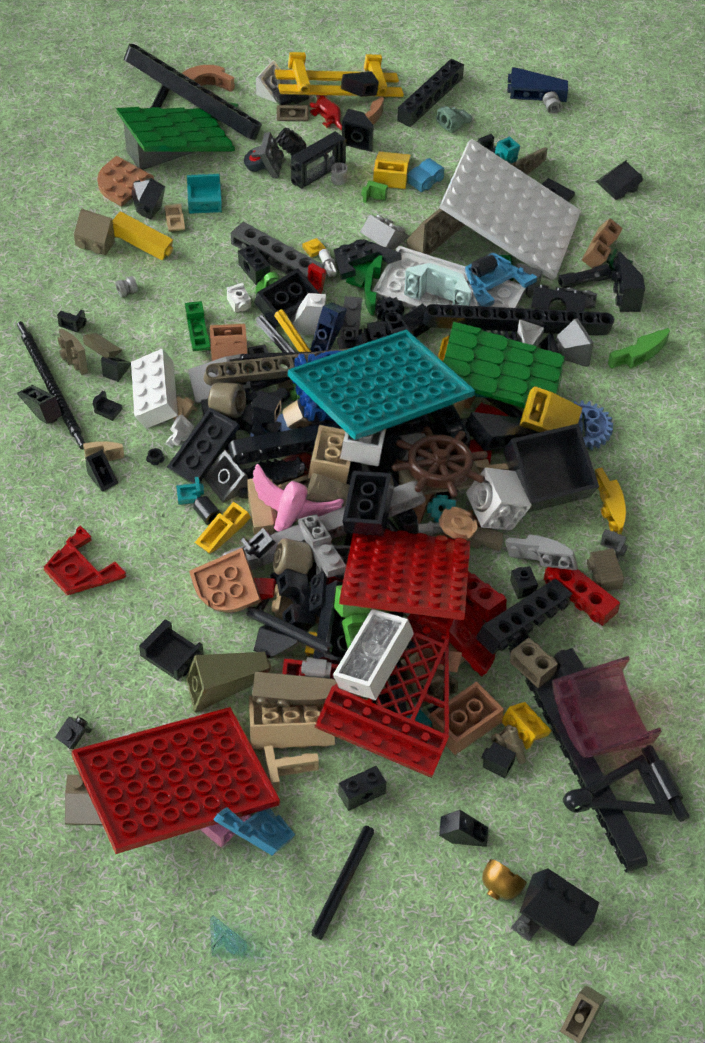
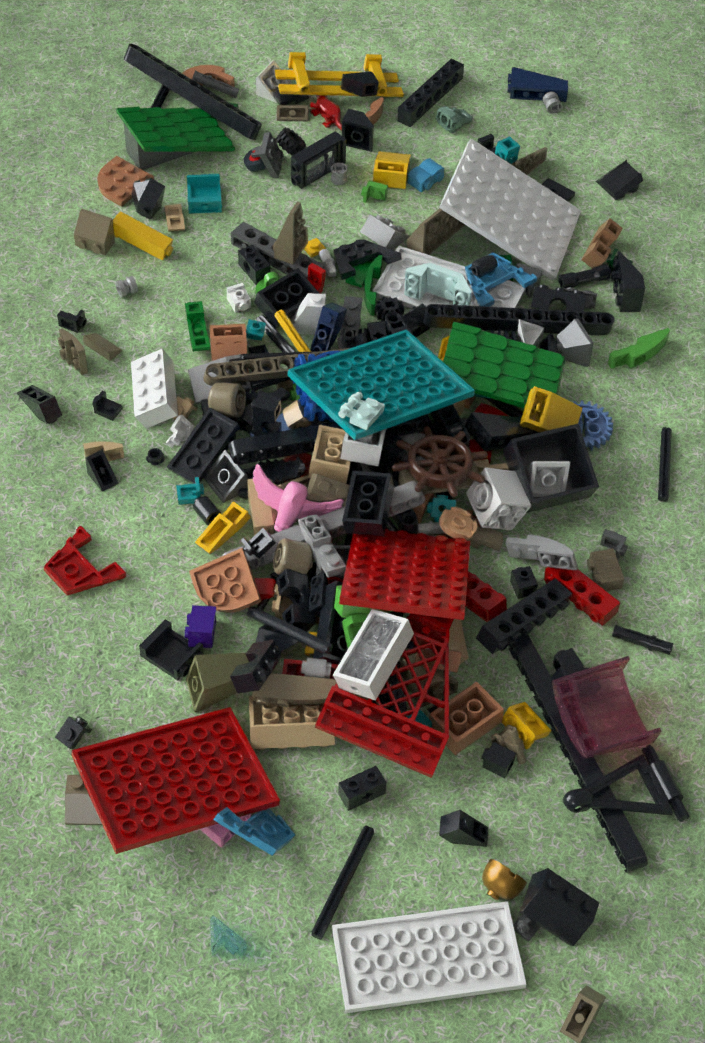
black hose [17,321,85,450] -> none
black slope [101,357,131,382] -> none
tan bracket [264,745,319,792] -> none
red plate [449,602,496,677] -> none
dark tan brick [510,638,558,688] -> none
yellow slope [595,467,626,535] -> none
none -> dark purple brick [185,605,216,648]
none -> dark grey pin [192,70,239,98]
none -> black arch [230,640,282,694]
none -> teal bracket [246,319,266,341]
none -> dark tan wedge [273,201,308,264]
none -> white plate [332,901,526,1013]
none -> light aqua plate [338,392,385,430]
none -> white slope [525,461,570,497]
none -> black pin [612,625,674,655]
none -> black axle [658,427,672,502]

